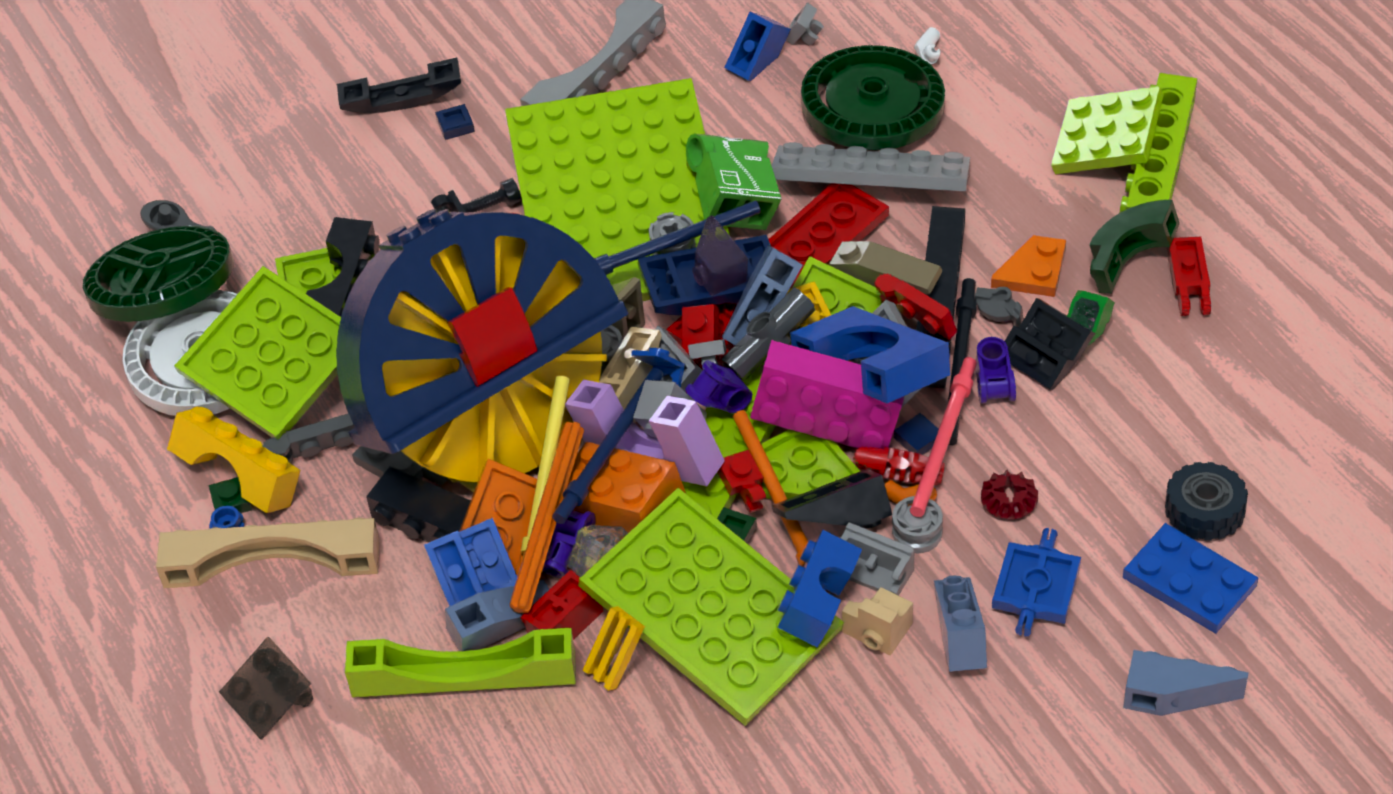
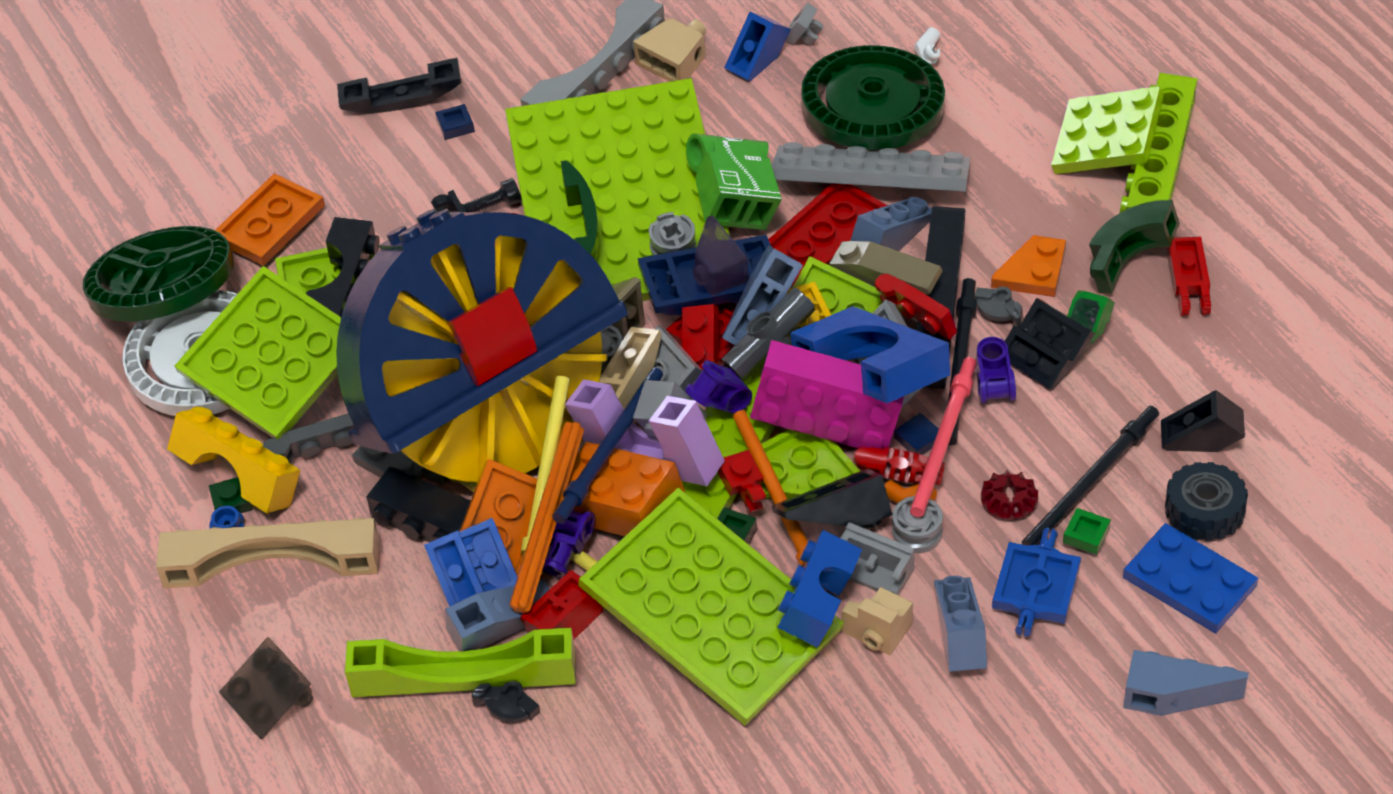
dark grey piece [140,200,217,231] -> none
clear hand [568,525,628,577] -> none
yellow tile [583,606,645,691] -> none
dark blue bar [594,200,761,275] -> none
blue bracket [631,348,685,387] -> none
light grey tile [688,339,727,368] -> none
none -> orange plate [215,173,325,266]
none -> black piece [472,681,540,723]
none -> dark green slope [561,160,600,262]
none -> tan torso [633,18,707,82]
none -> sand blue slope [850,197,932,251]
none -> black bar [1022,405,1159,546]
none -> green plate [1063,508,1111,555]
none -> black slope [1161,390,1245,452]

